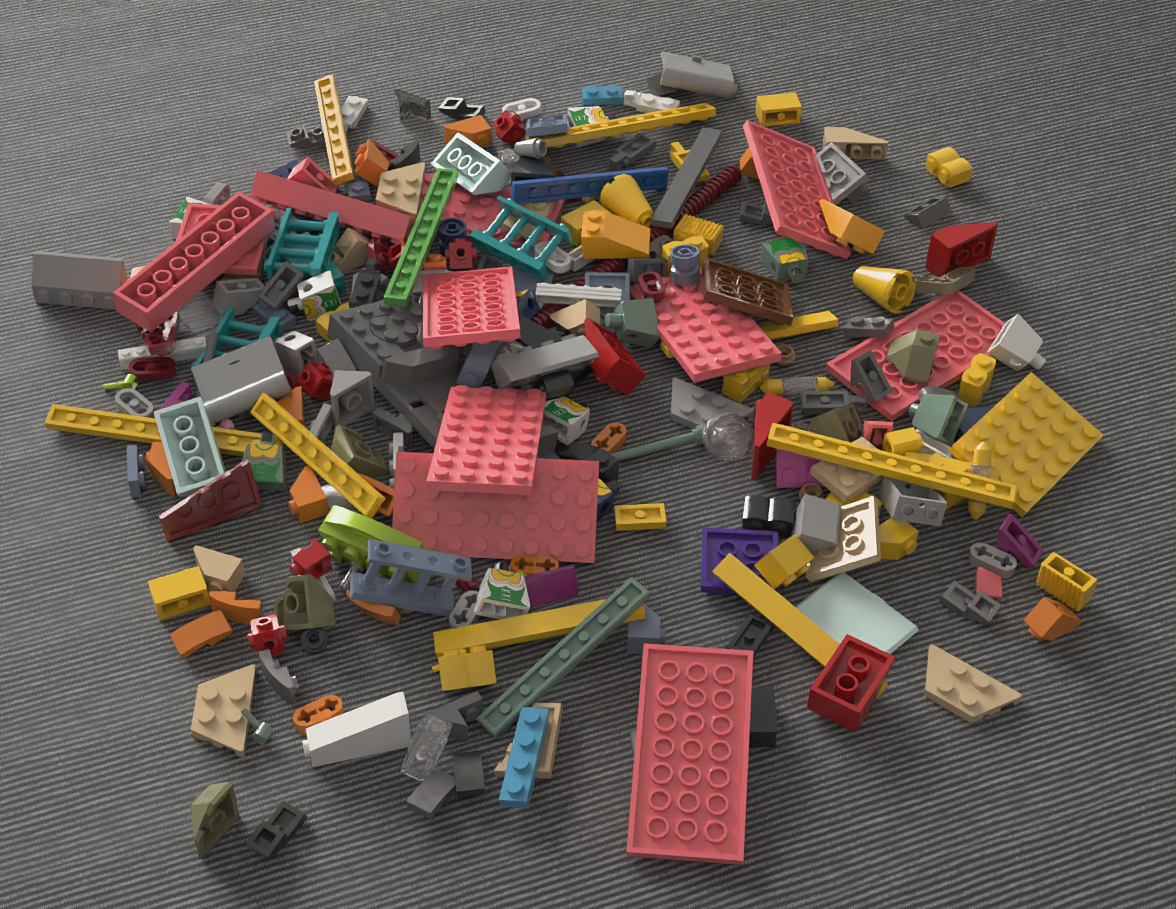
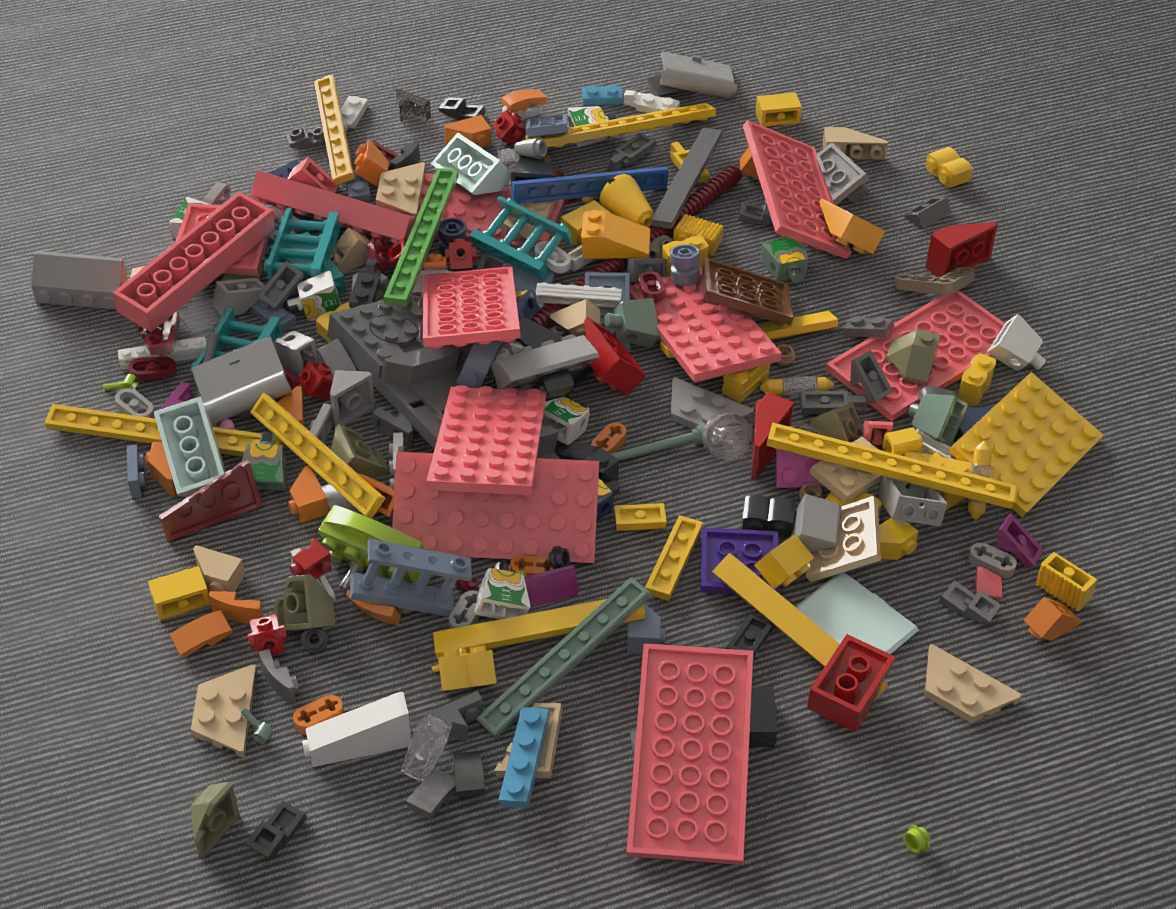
yellow cone [853,266,916,314] -> none
none -> orange slope [501,89,548,112]
none -> black plate [548,546,570,569]
none -> yellow plate [645,515,703,601]
none -> lime plate [903,825,930,853]

